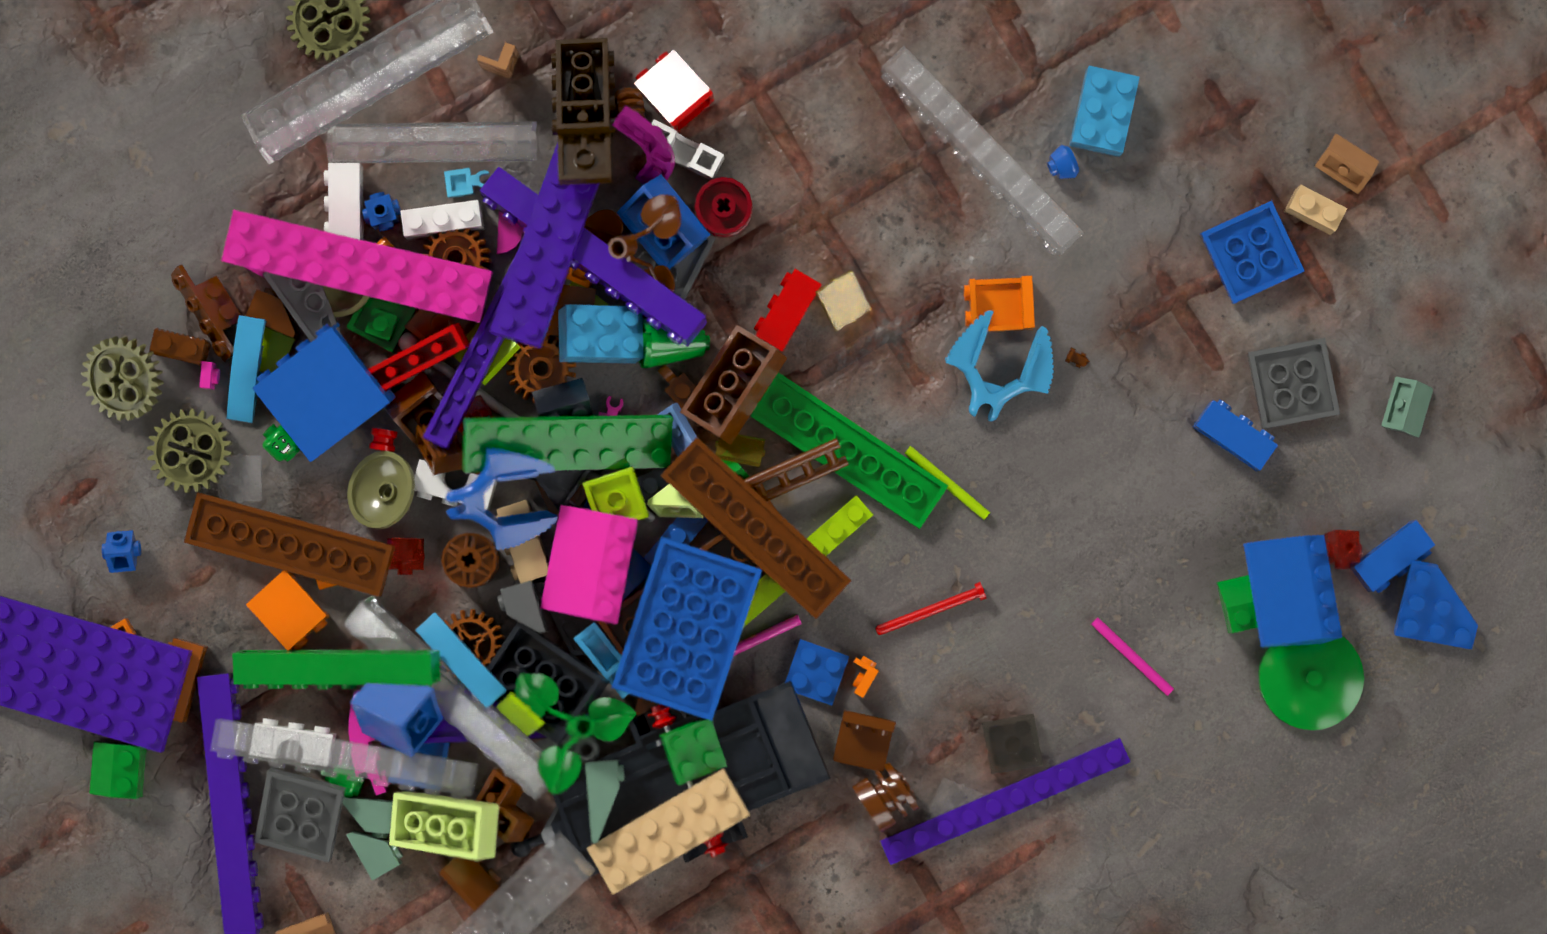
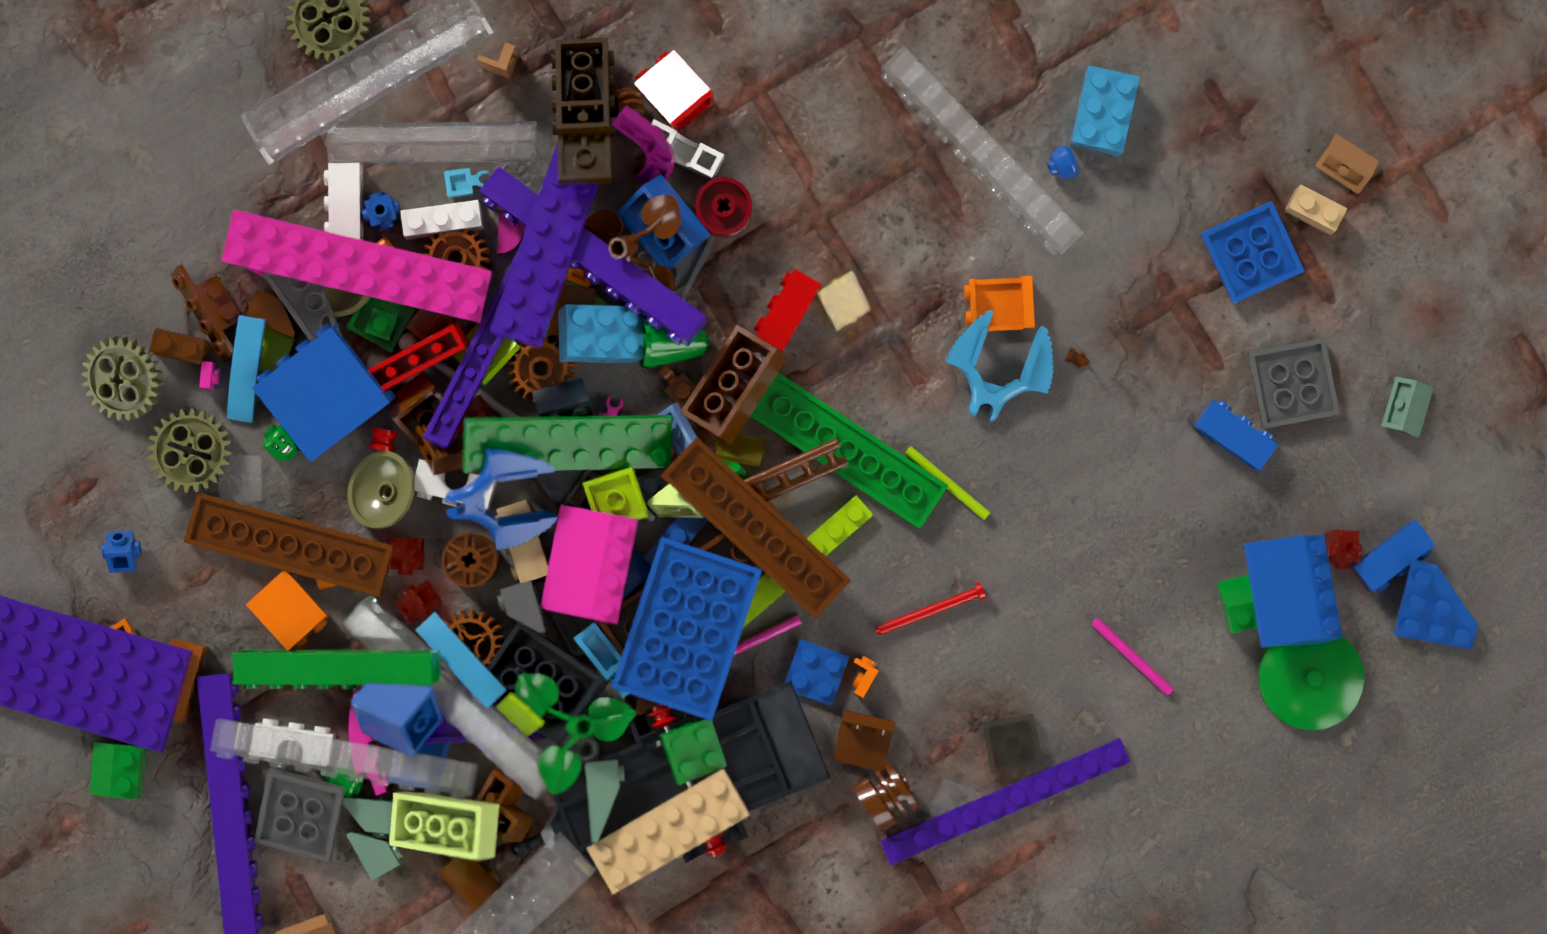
none -> clear red brick [395,580,442,625]

